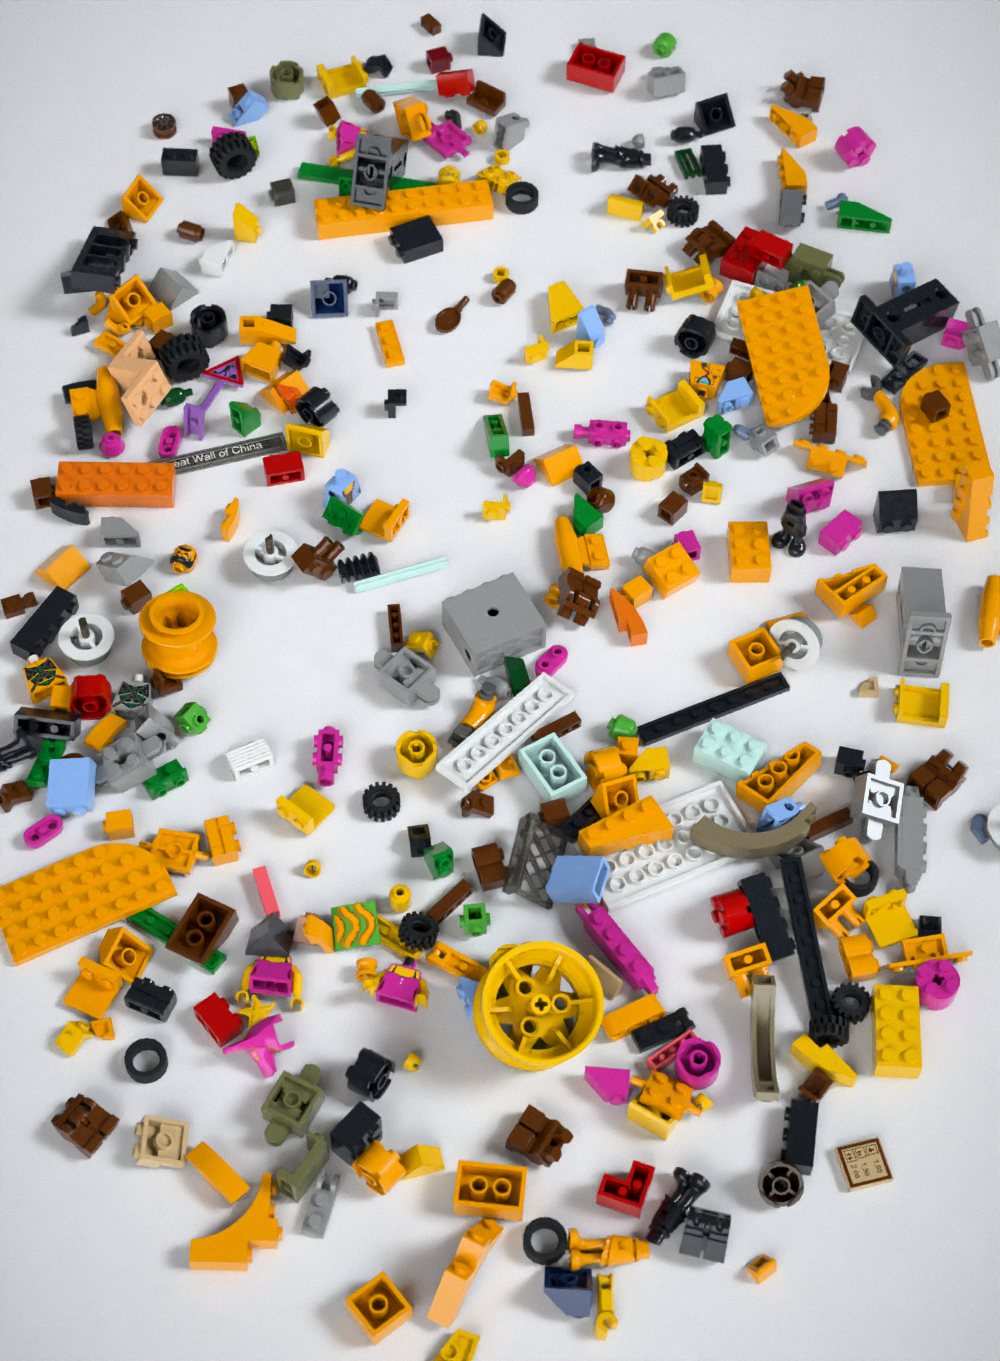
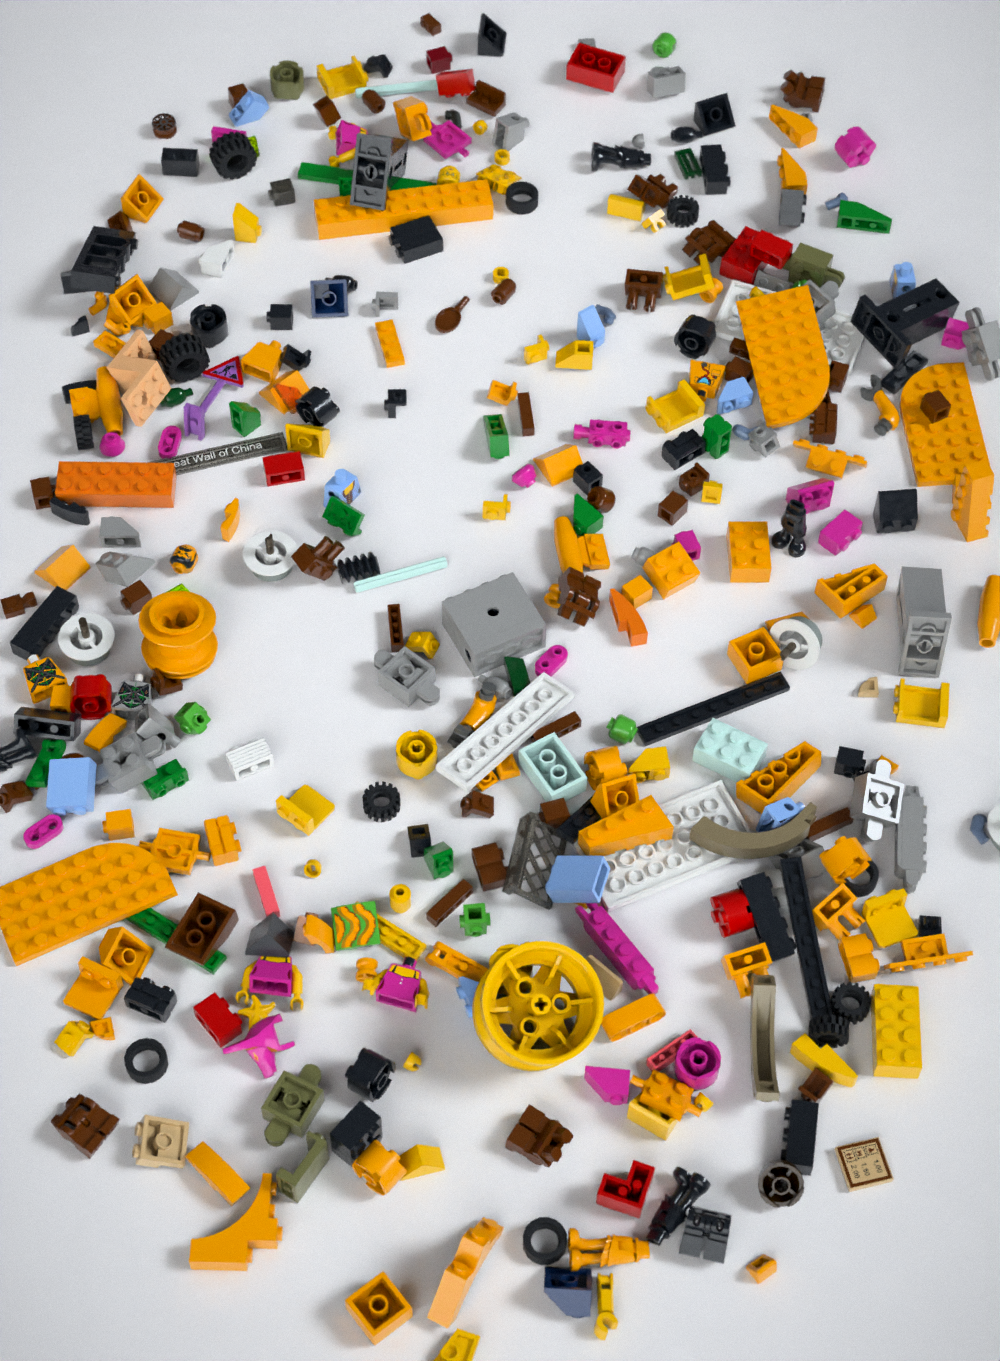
light orange slope [239,316,296,345] -> none
light grey hinge [301,1171,340,1239] -> none
dark pink brick [312,726,343,787] -> none
light orange bracket [359,499,410,542] -> none
black tyre [398,911,440,951] -> none
light orange brick [453,1160,528,1221] -> none
reddish brown bracket [495,449,525,477] -> none
yellow slope [548,281,584,334] -> none
light orange brick [617,736,639,768] -> none
yellow brick [628,436,668,482] -> none
black plate [630,1007,696,1053] -> none
reddish brown hips [906,749,969,811] -> none
dark pink brick [912,959,960,1011] -> none

